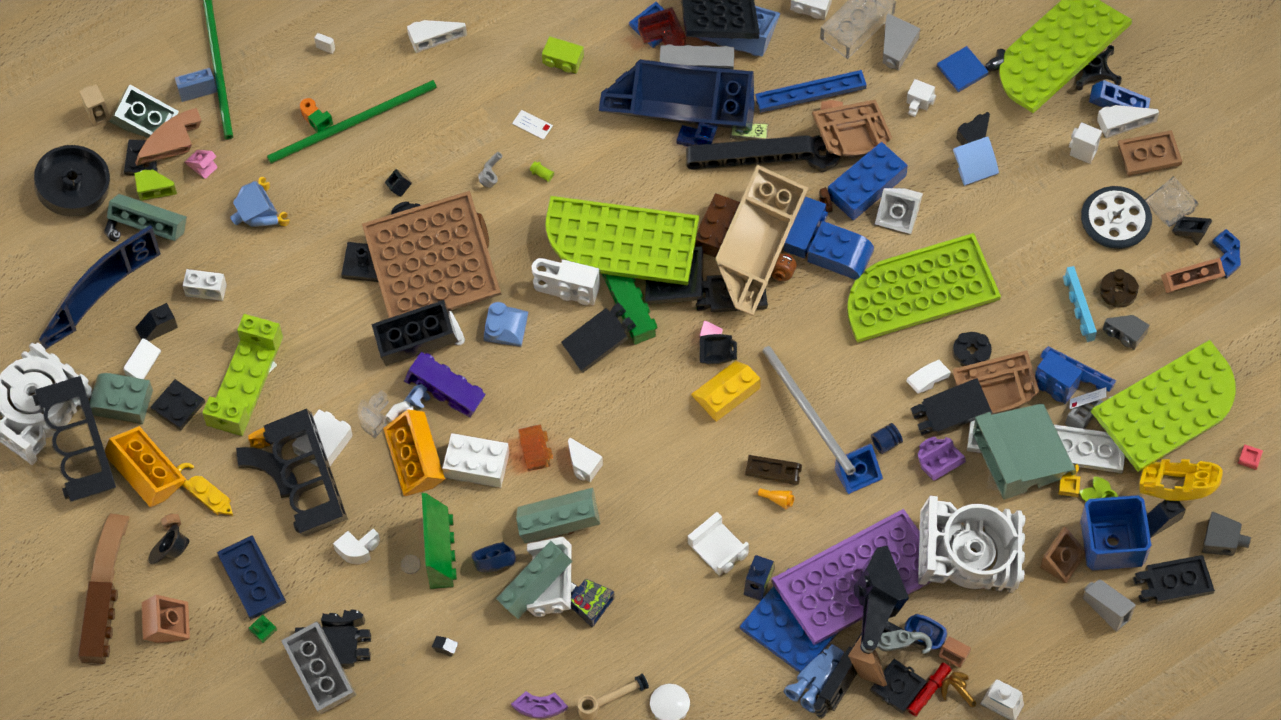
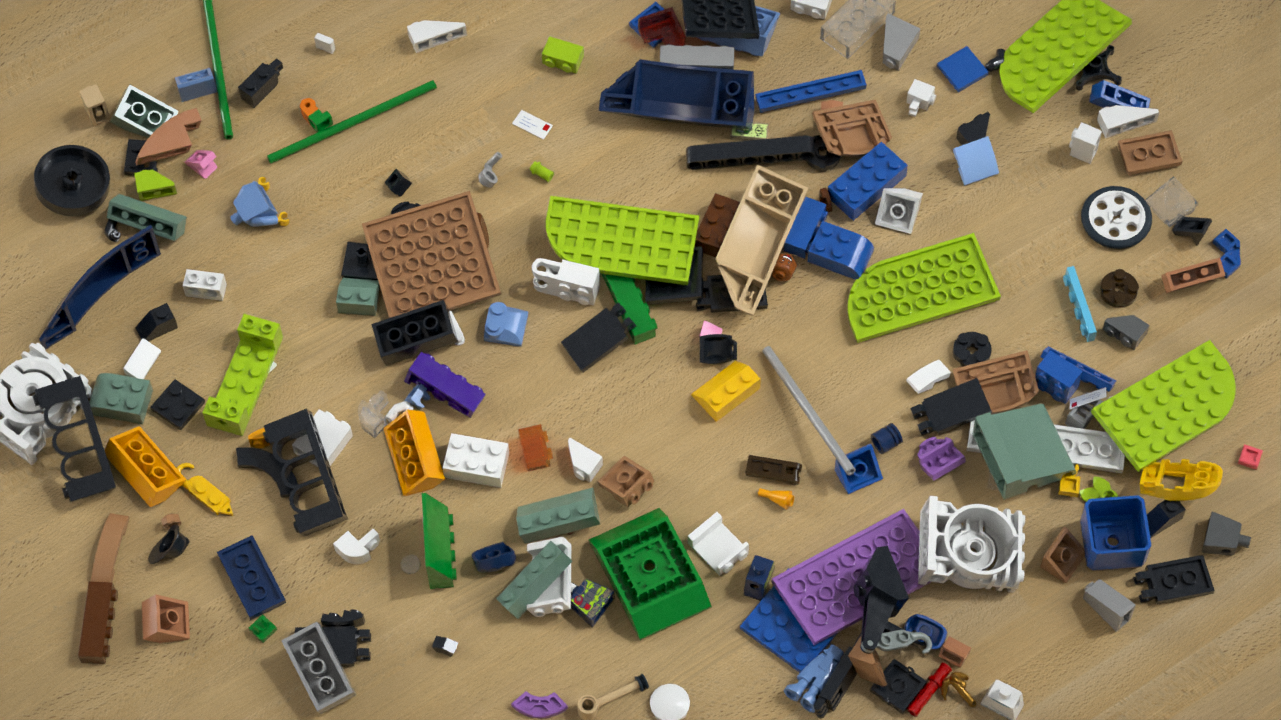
clear blue slope [676,122,717,147] -> none
none -> black hinge [238,58,283,108]
none -> sand green slope [336,278,380,316]
none -> green slope [588,508,712,640]
none -> medium nougat plate [597,455,655,508]

